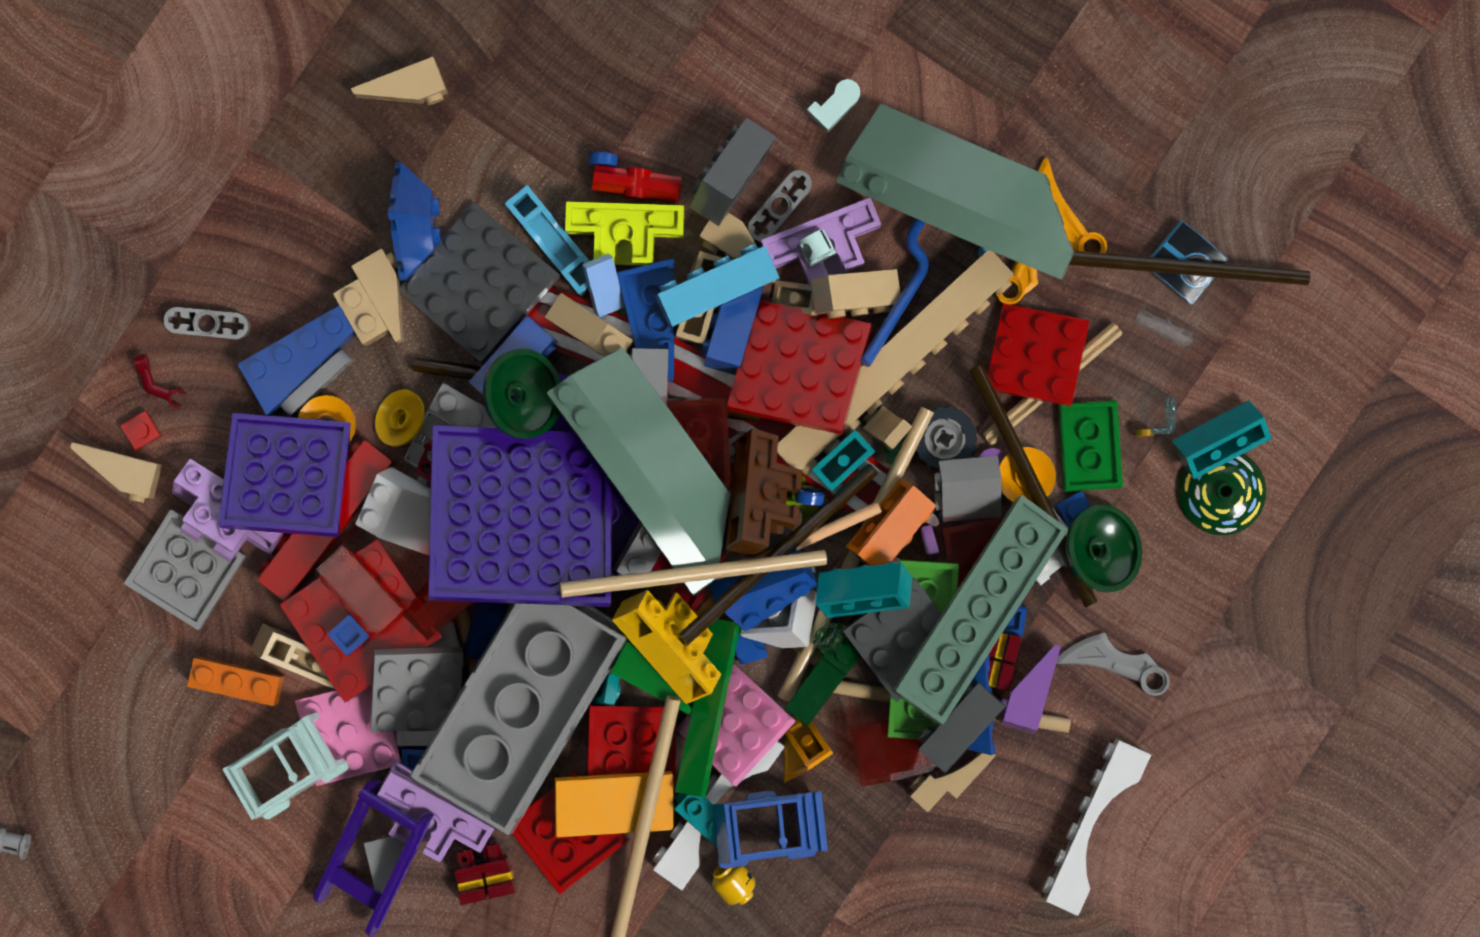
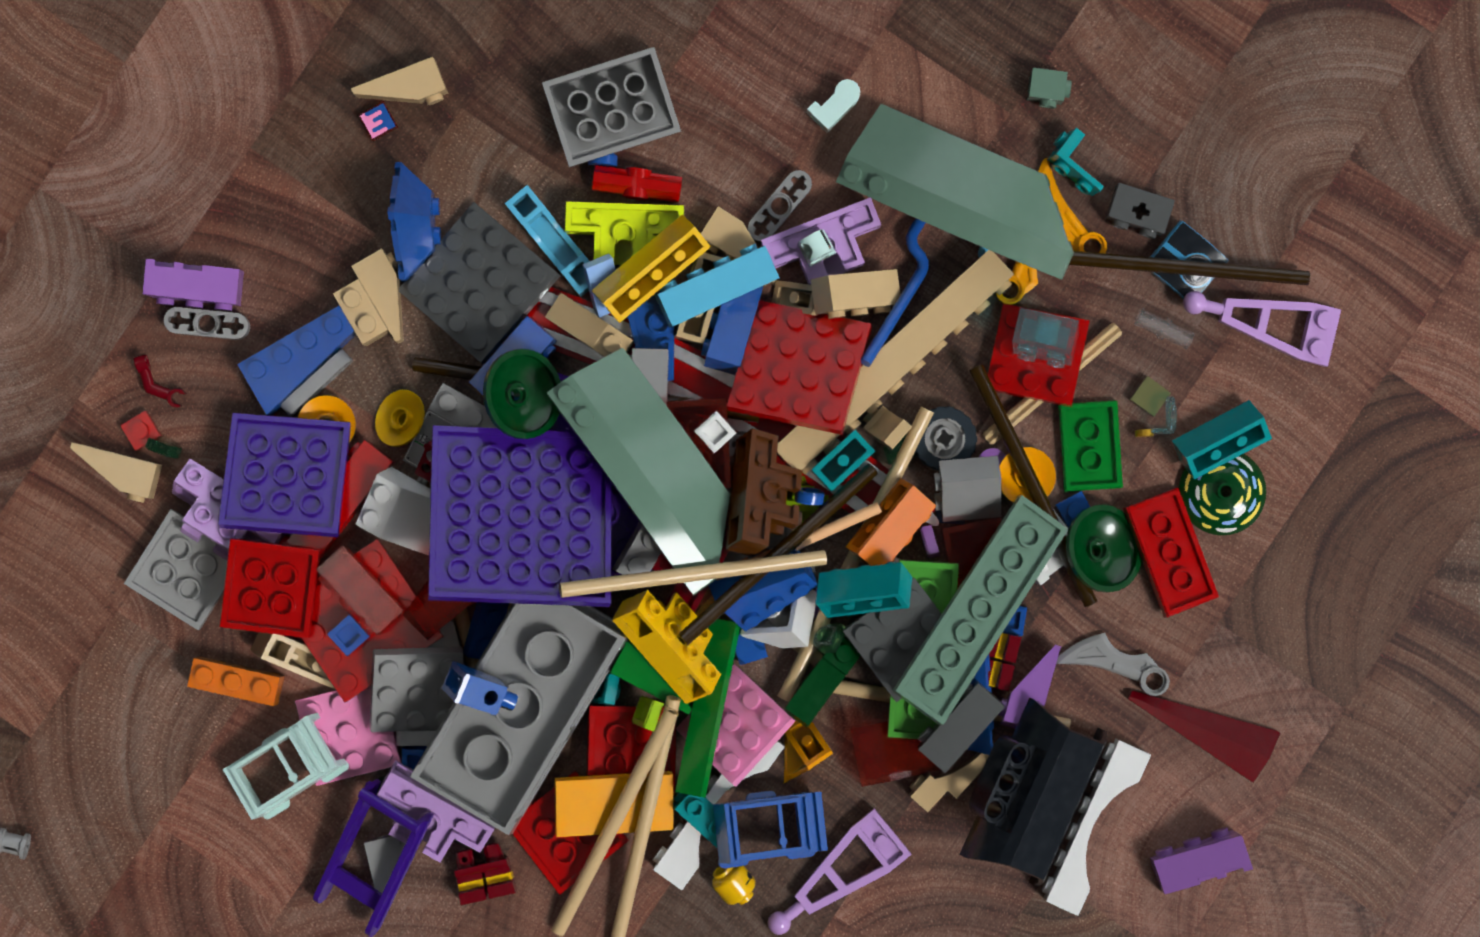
dark grey brick [690,118,776,226] -> none
none -> medium lavender wedge [143,259,244,311]
none -> clear green tile [145,437,182,459]
none -> red plate [220,538,321,638]
none -> tile [358,101,399,142]
none -> blue torso [441,661,518,715]
none -> light grey slope [542,47,681,167]
none -> tan piece [551,707,679,936]
none -> yellow brick [592,214,711,323]
none -> lime tile [631,696,664,732]
none -> white tile [695,411,737,453]
none -> lavender plate [768,808,912,935]
none -> black panel [959,697,1108,887]
none -> clear light blue brick [1012,308,1079,368]
none -> sand green brick [1027,68,1072,109]
none -> teal bracket [1047,127,1104,196]
none -> dark grey brick [1105,183,1175,239]
none -> red tile [1123,488,1219,618]
none -> dark red wedge [1127,690,1280,783]
none -> olive tile [1129,376,1171,417]
none -> medium lavender wedge [1150,827,1253,894]
none -> lavender plate [1183,291,1341,367]

